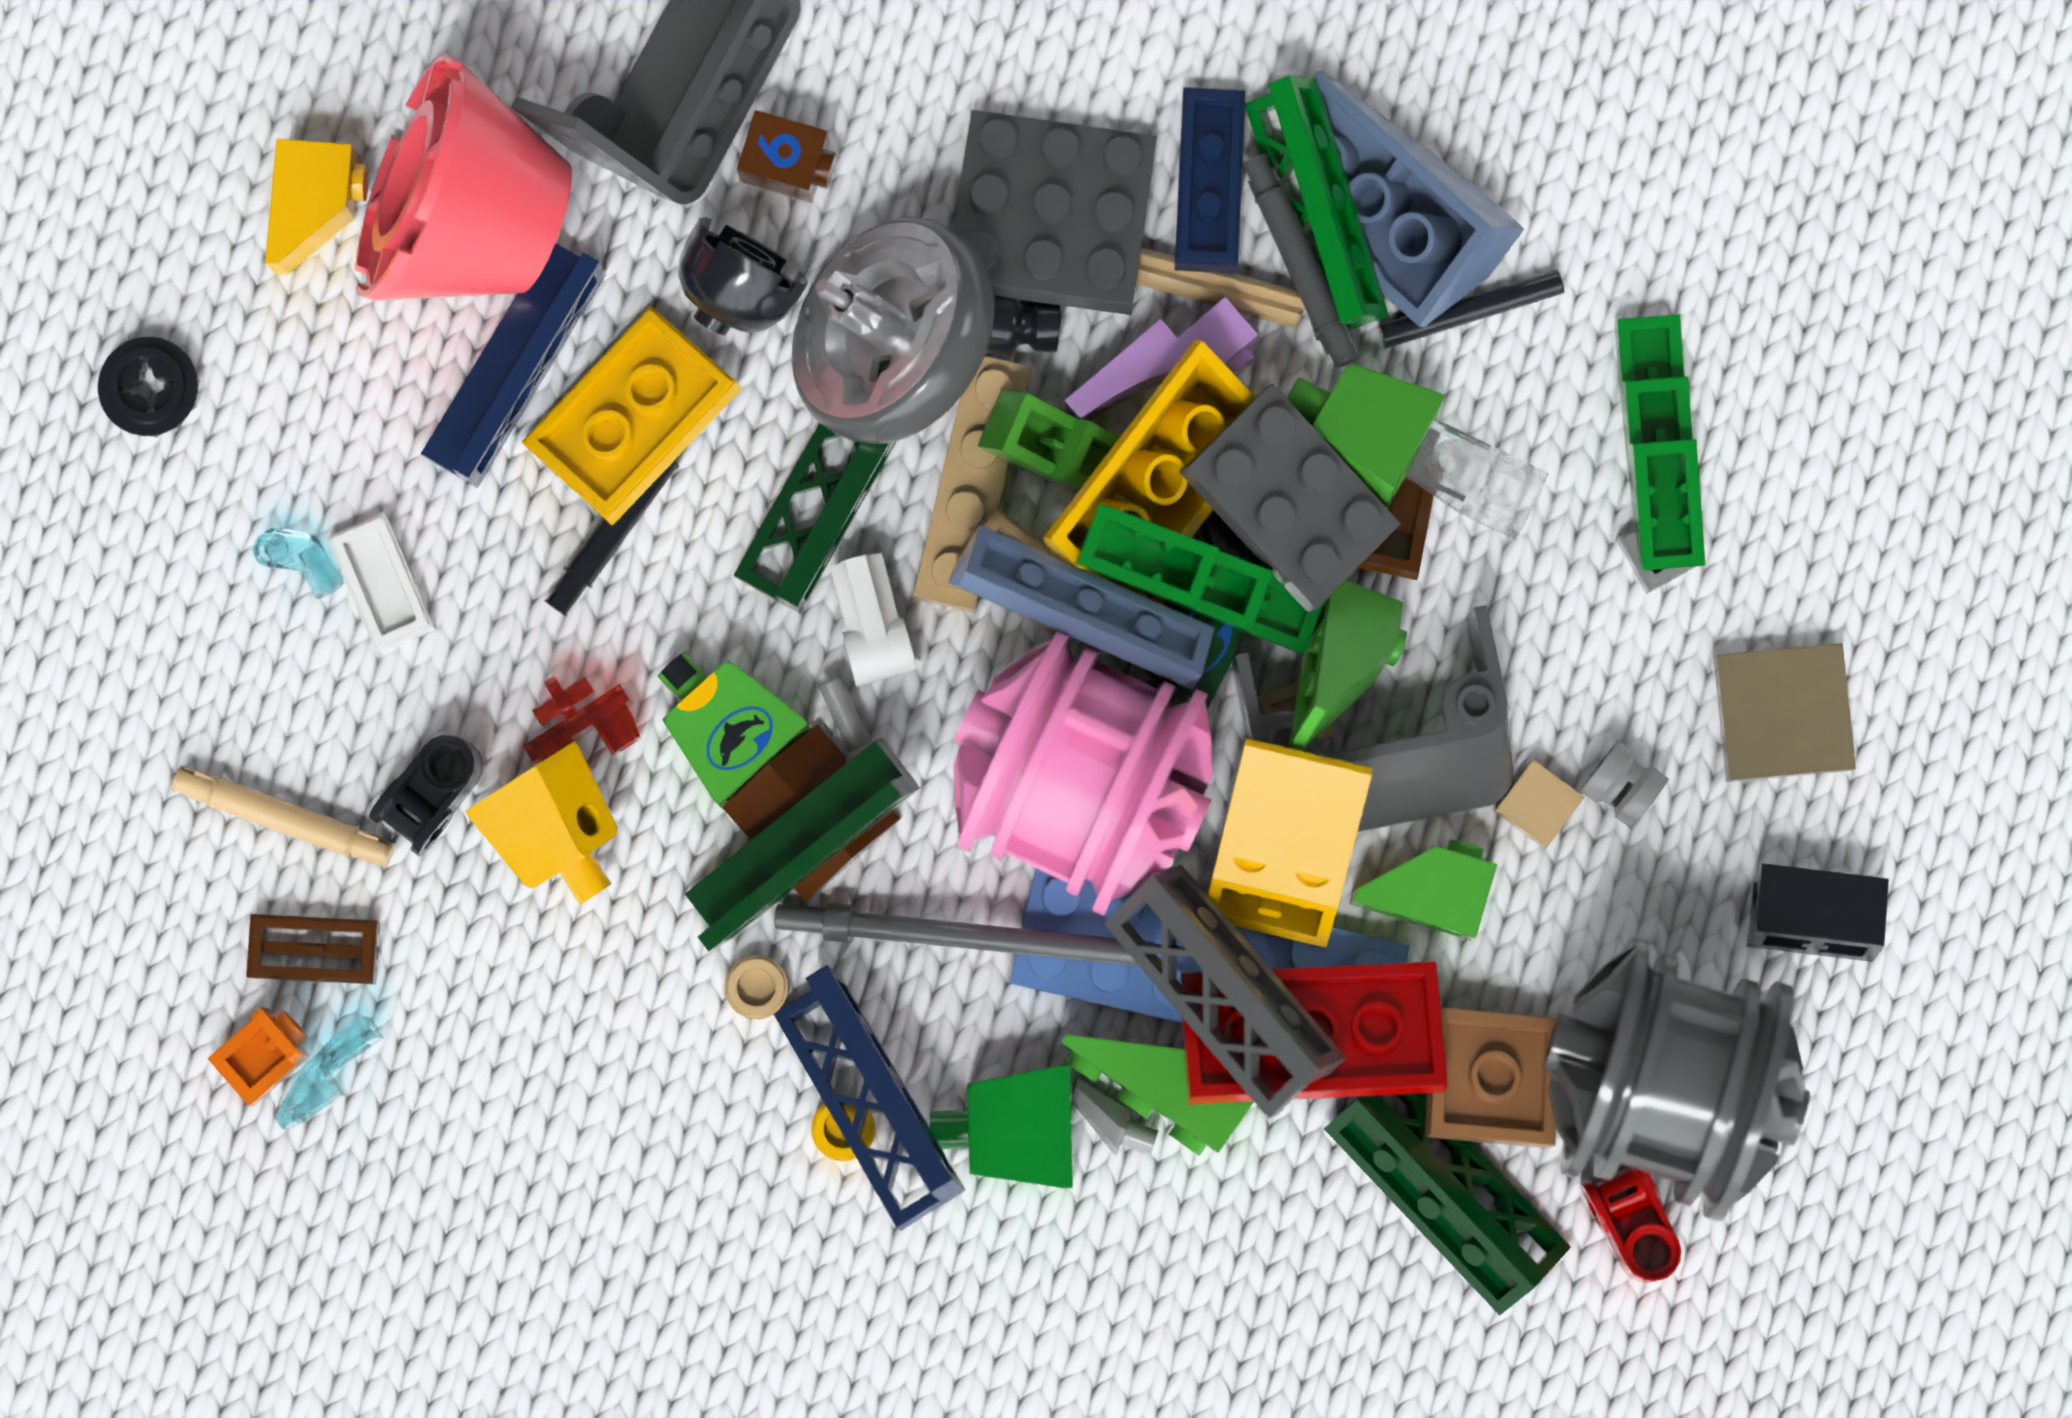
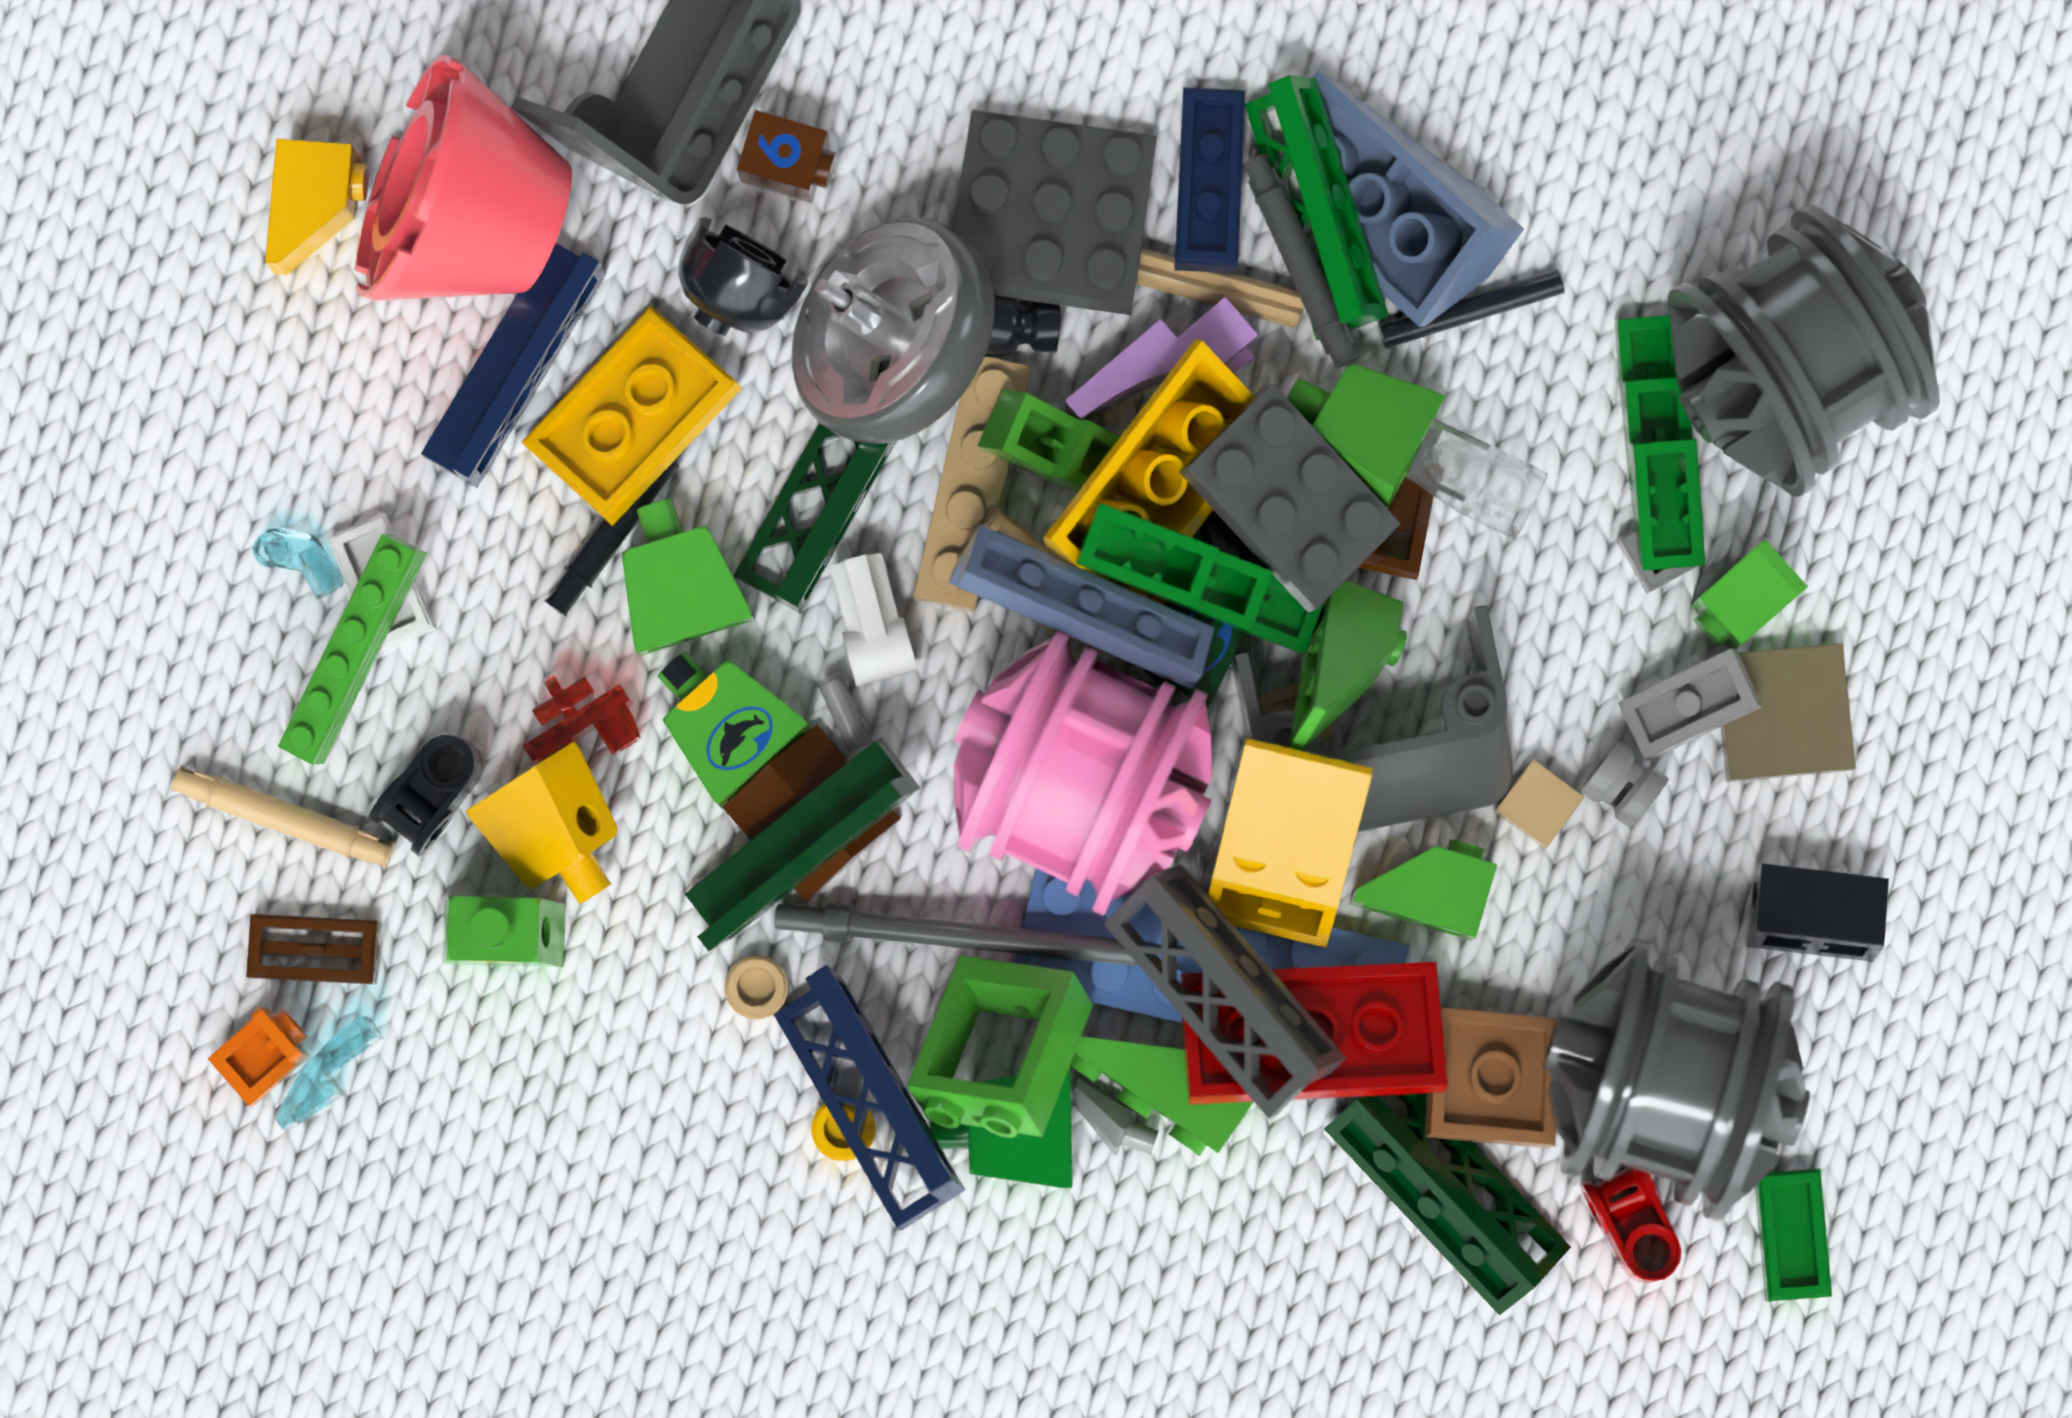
black gear [98,337,200,438] -> none
none -> bright green piece [278,534,428,765]
none -> bright green torso [442,896,565,967]
none -> bright green torso [622,498,754,656]
none -> bright green window [907,955,1093,1137]
none -> light grey plate [1618,648,1763,761]
none -> dark grey wheel [1668,205,1940,497]
none -> bright green slope [1691,539,1808,649]
none -> green tile [1755,1168,1832,1302]

